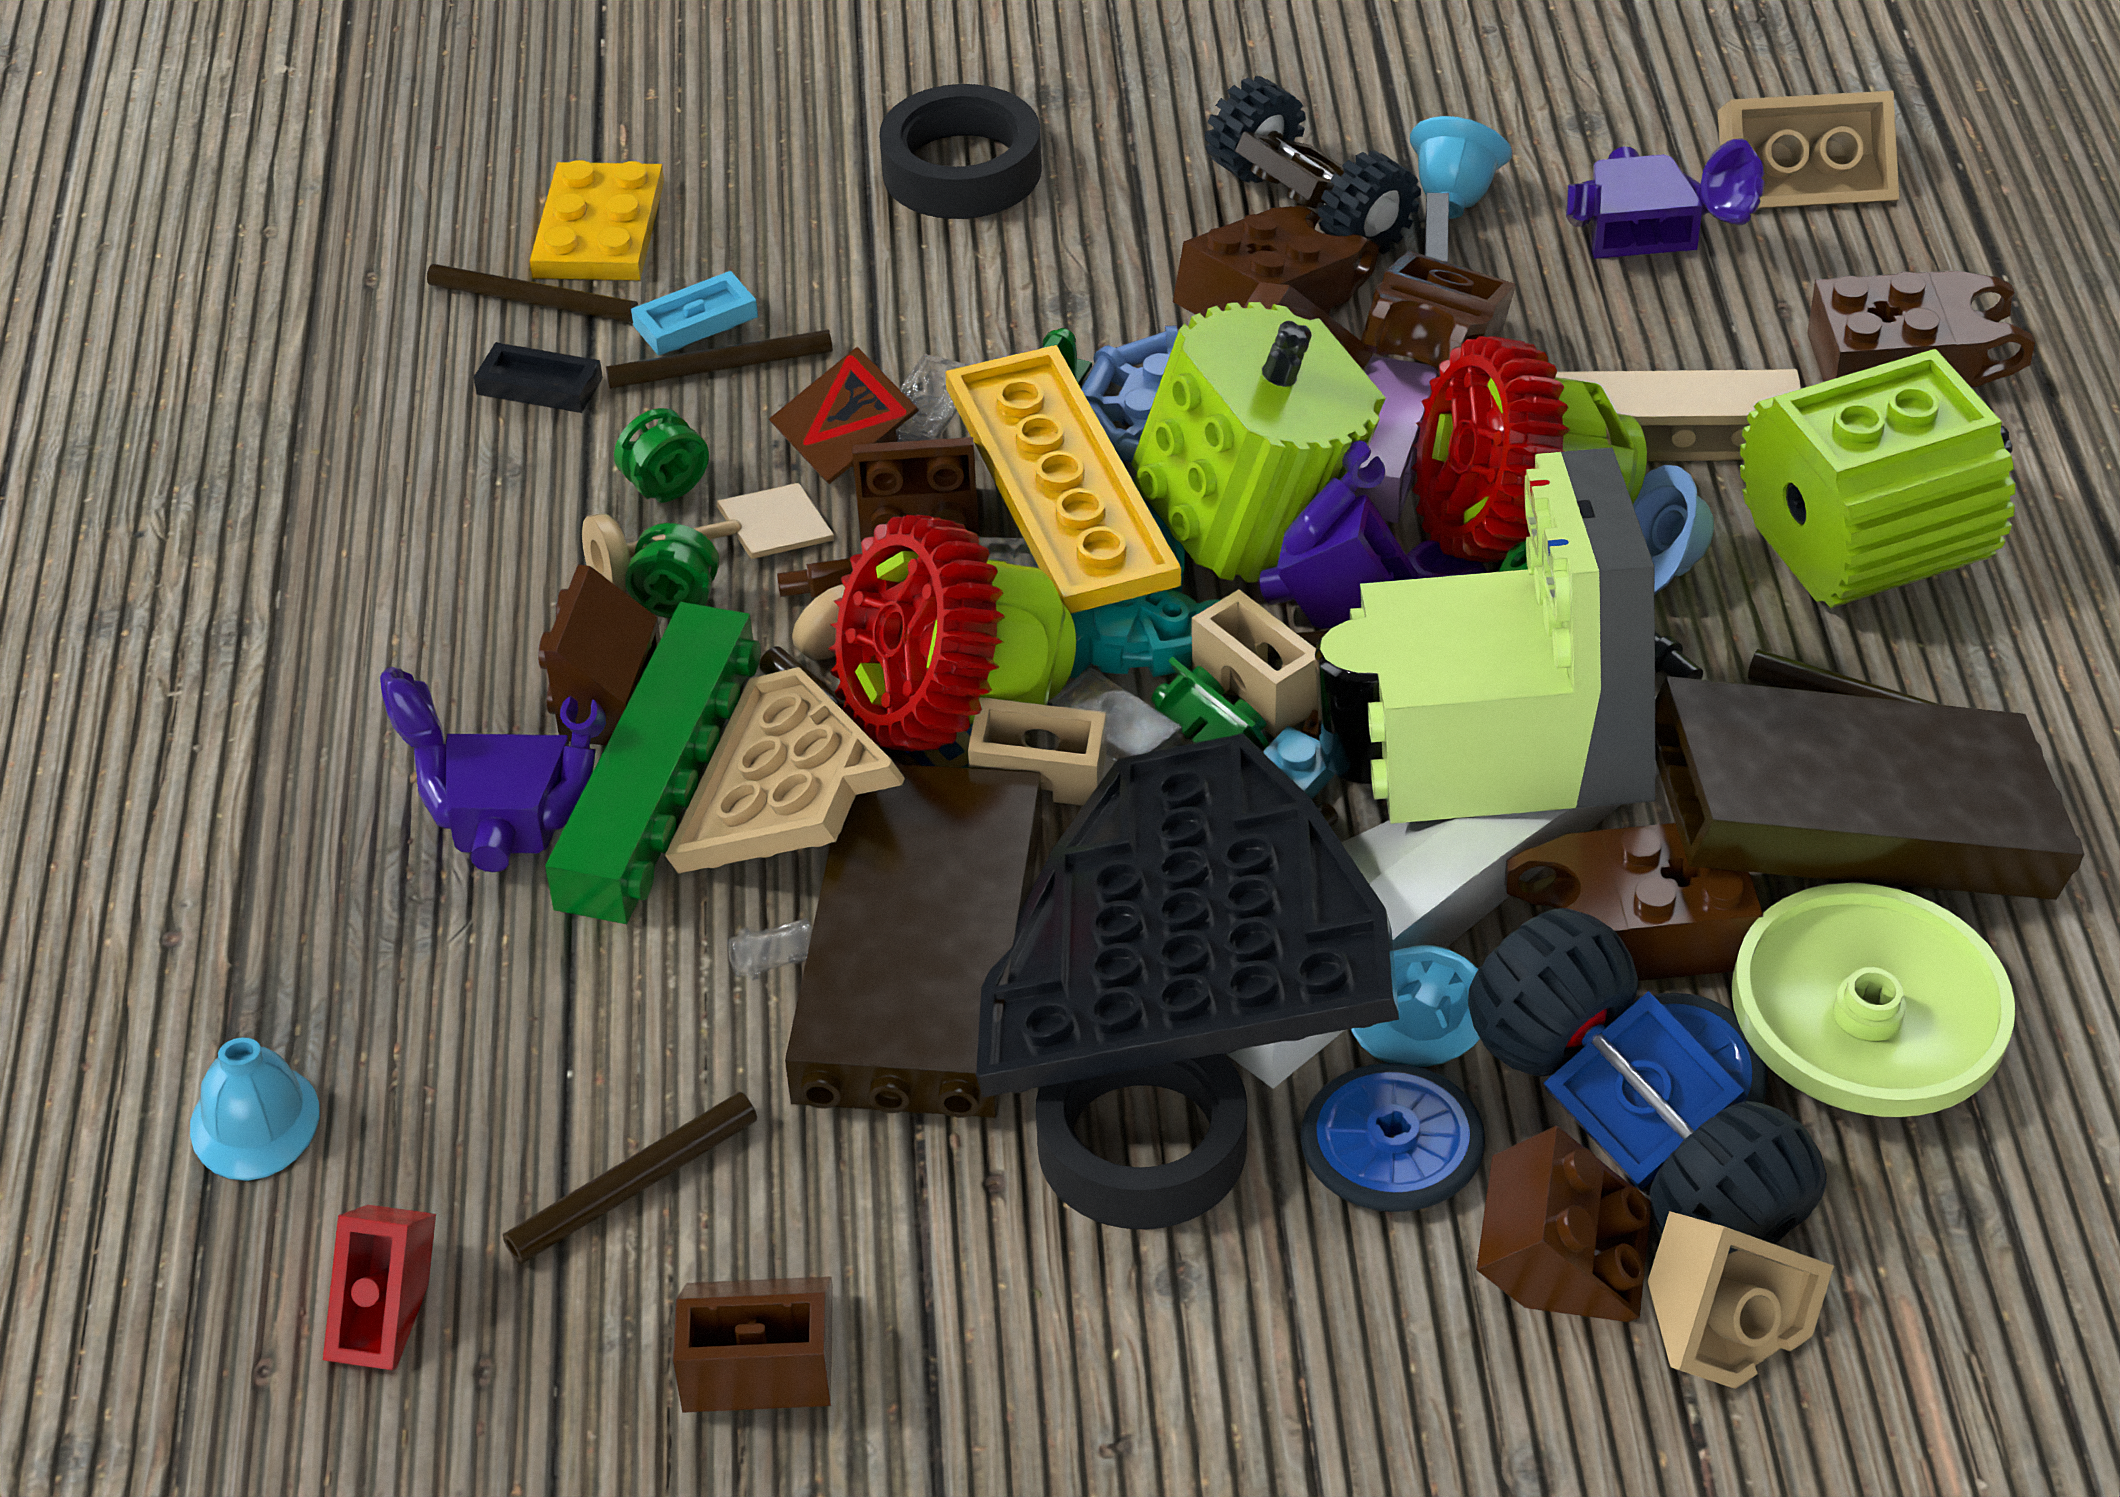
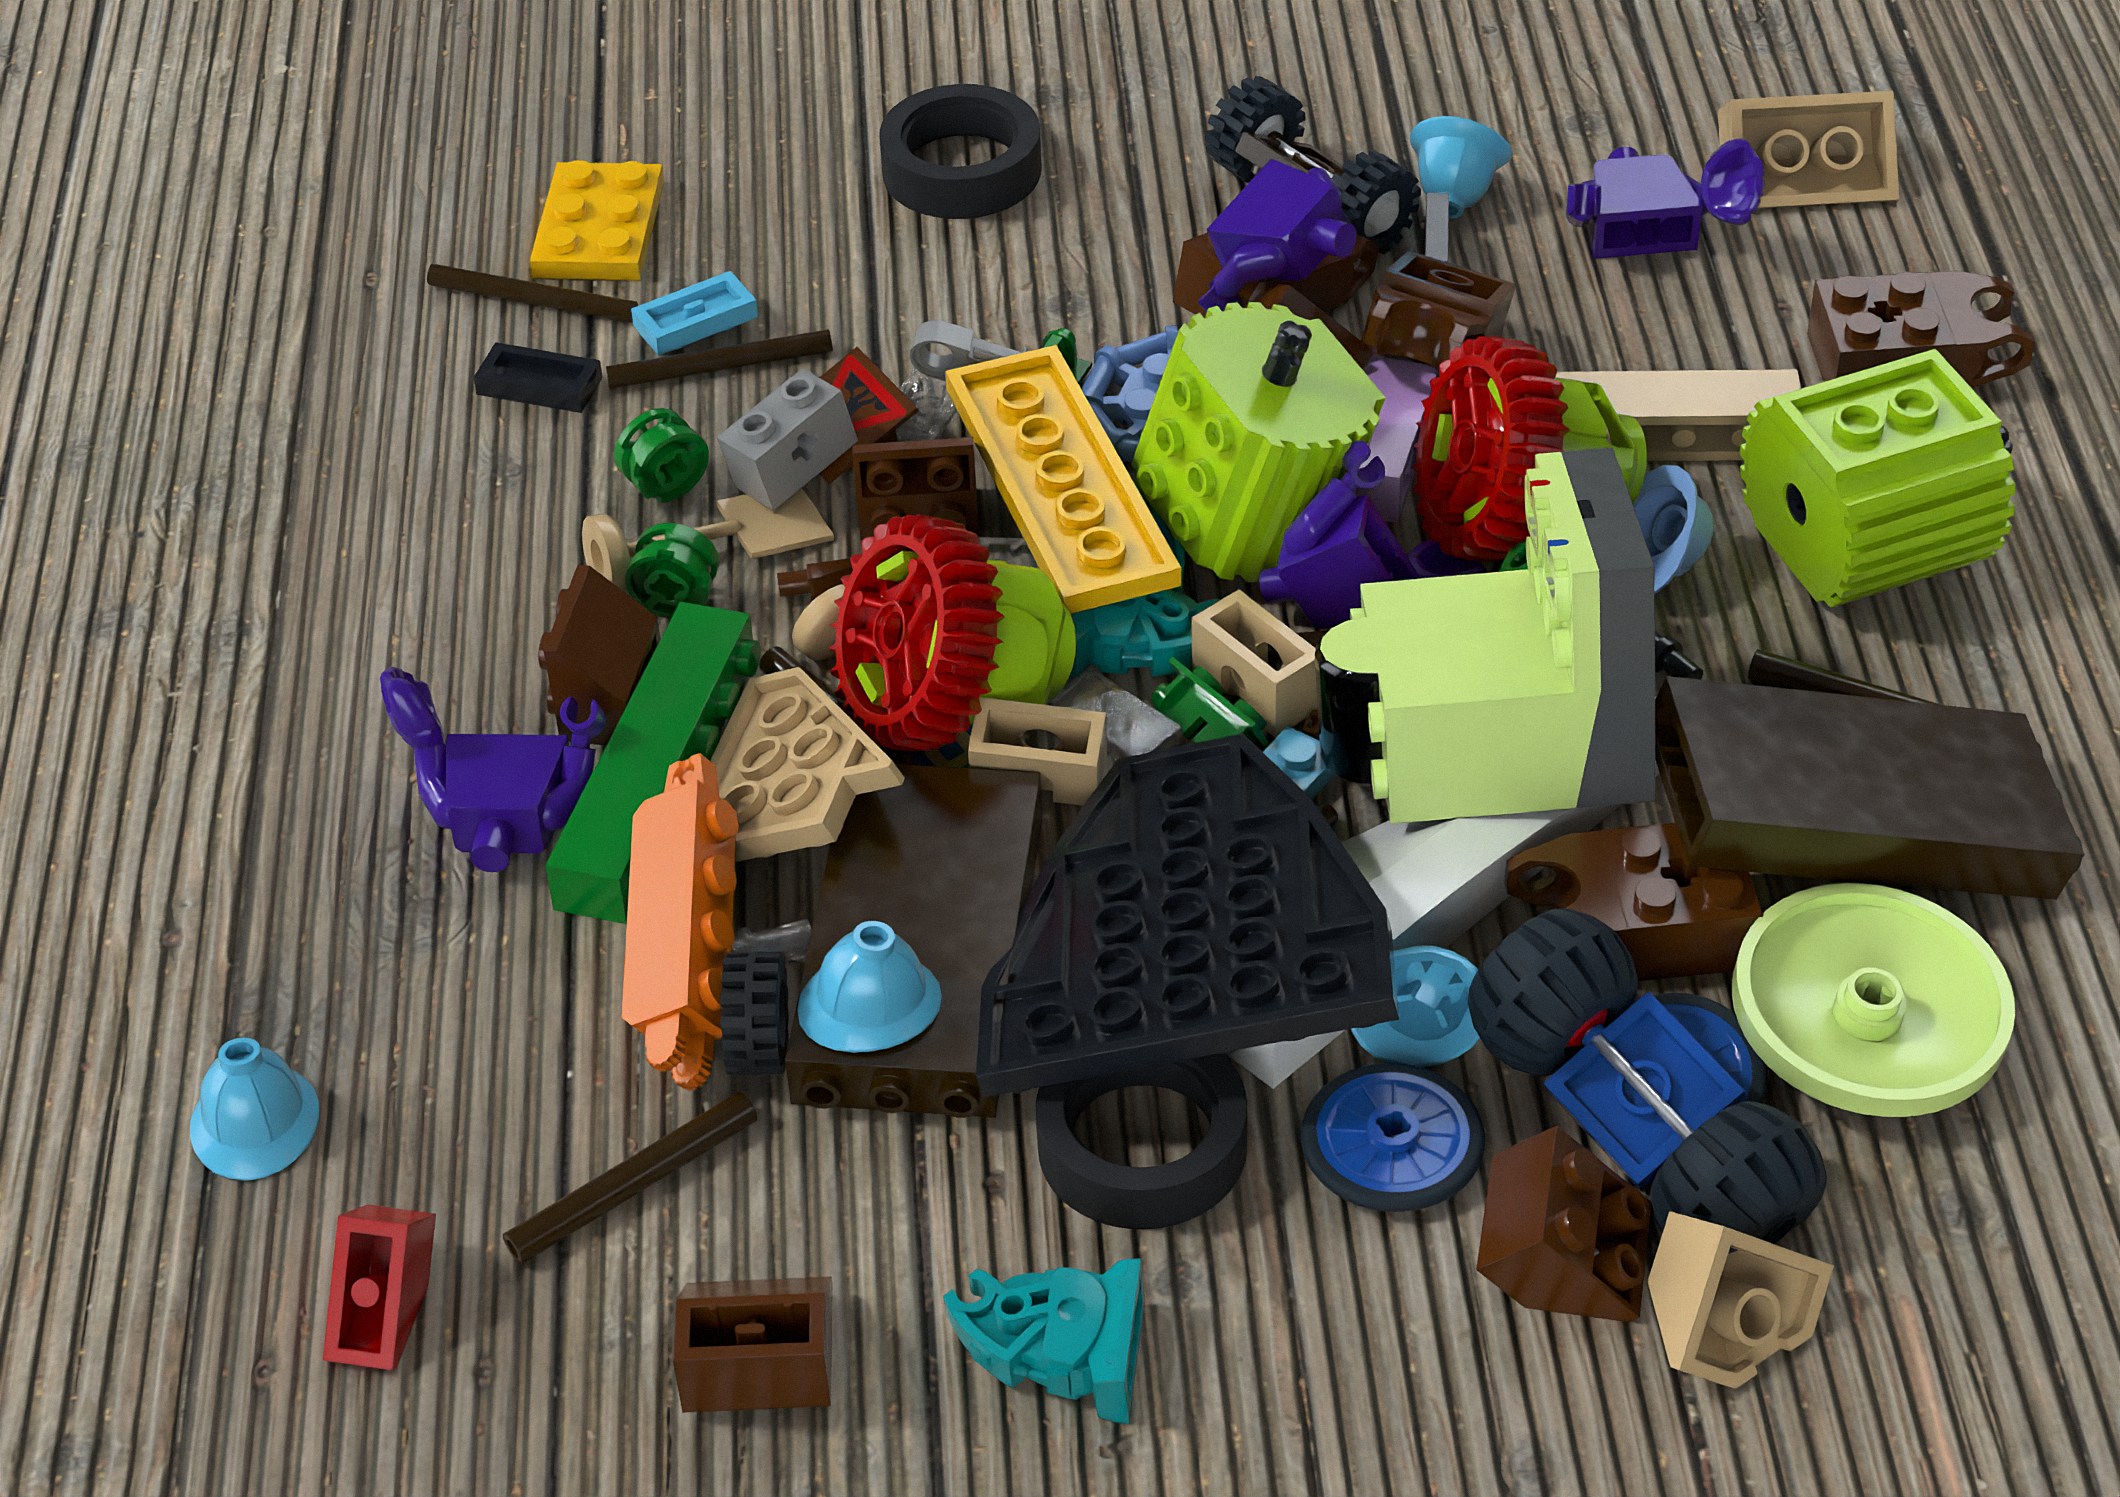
none -> orange hinge [621,753,739,1091]
none -> light grey brick [717,368,858,511]
none -> black tyre [720,951,789,1075]
none -> medium azure hat [797,921,942,1053]
none -> light grey piece [910,320,1029,381]
none -> teal piece [943,1258,1145,1424]
none -> dark purple torso [1198,159,1357,312]

